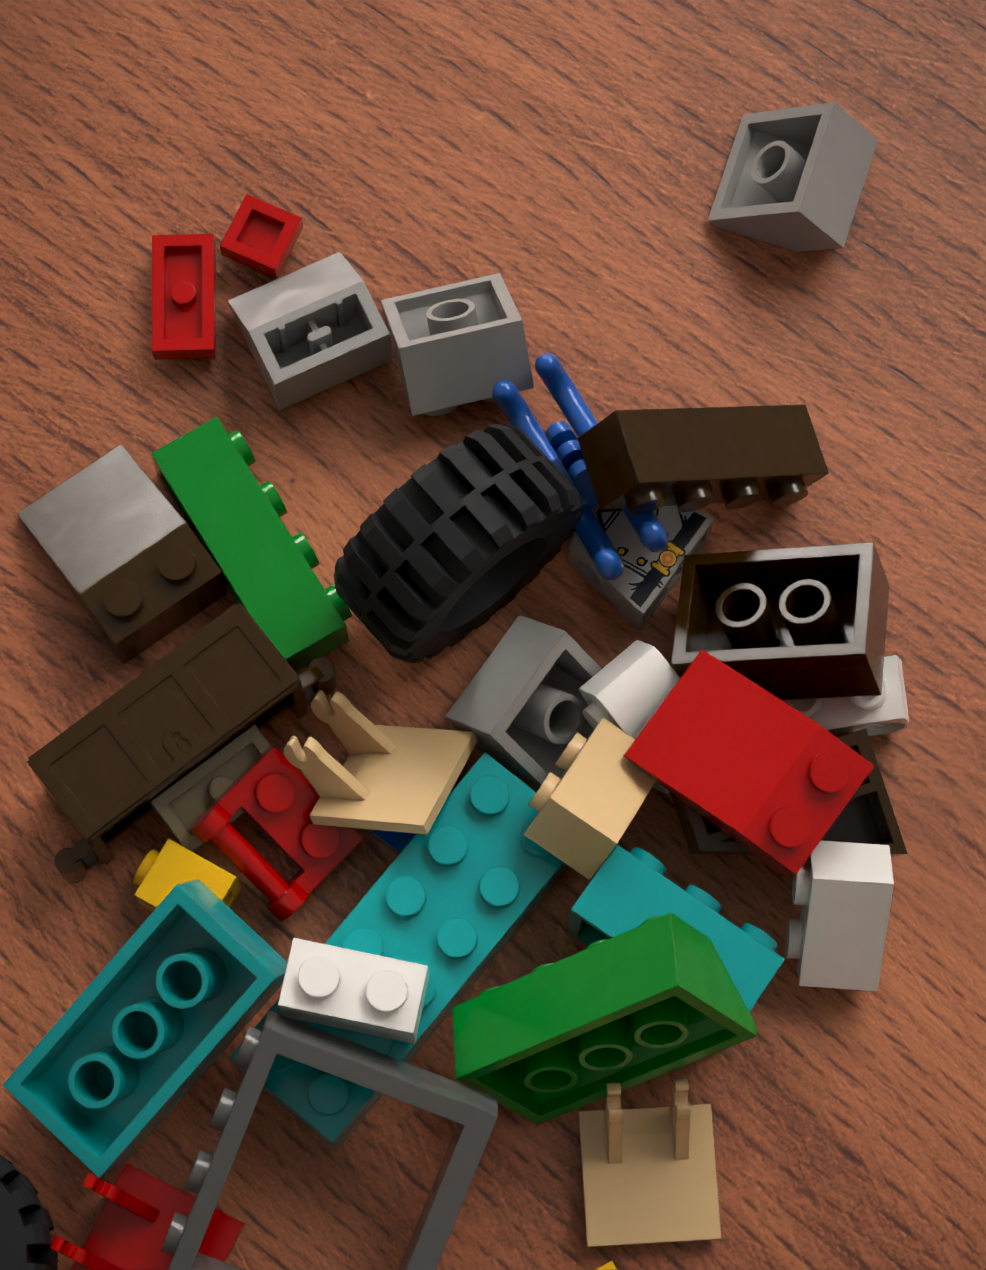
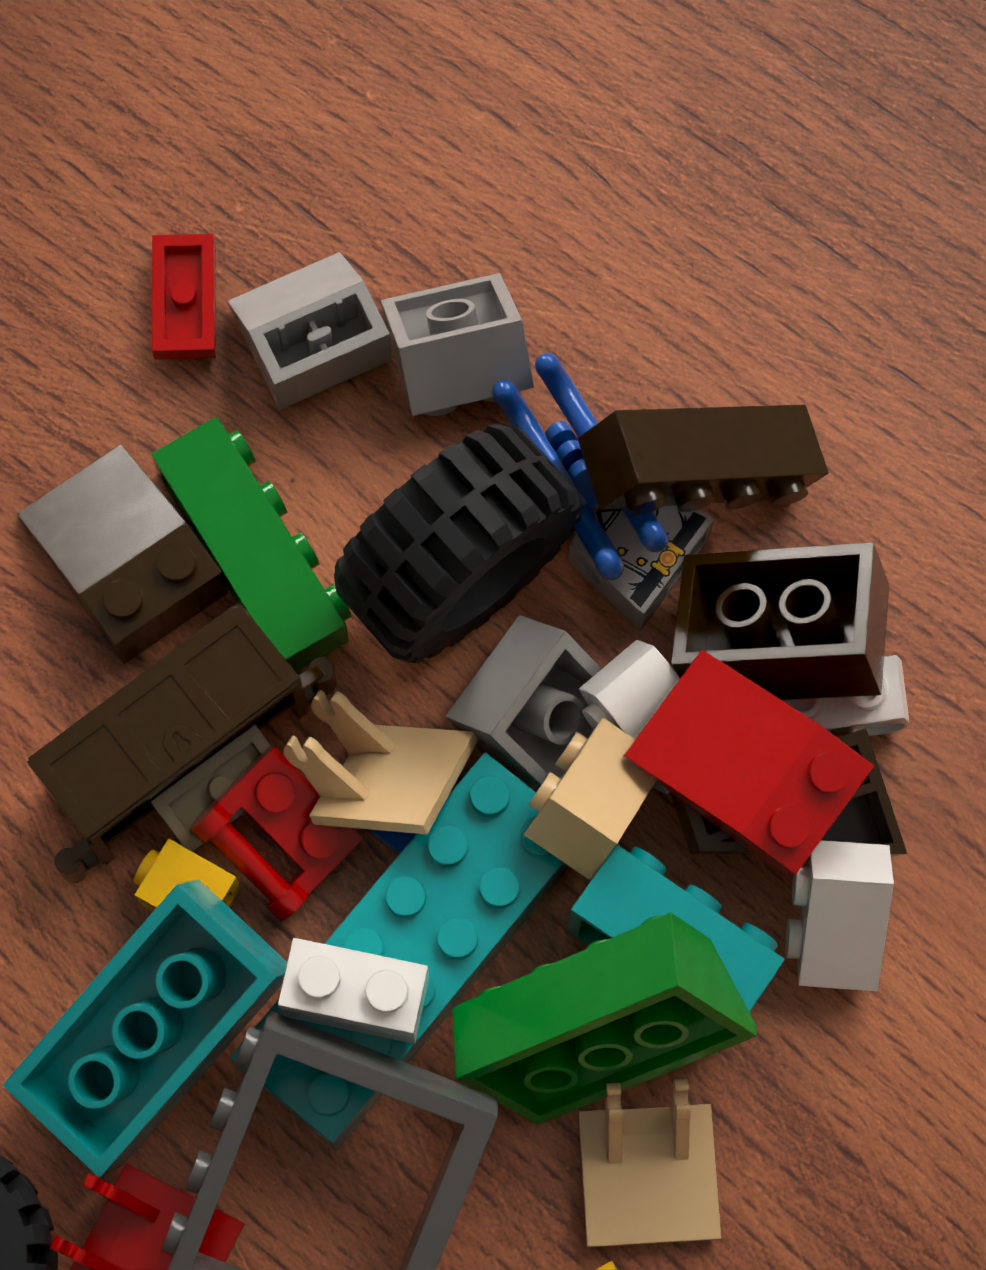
red plate [220,194,303,279] -> none
light grey slope [707,102,878,252] -> none

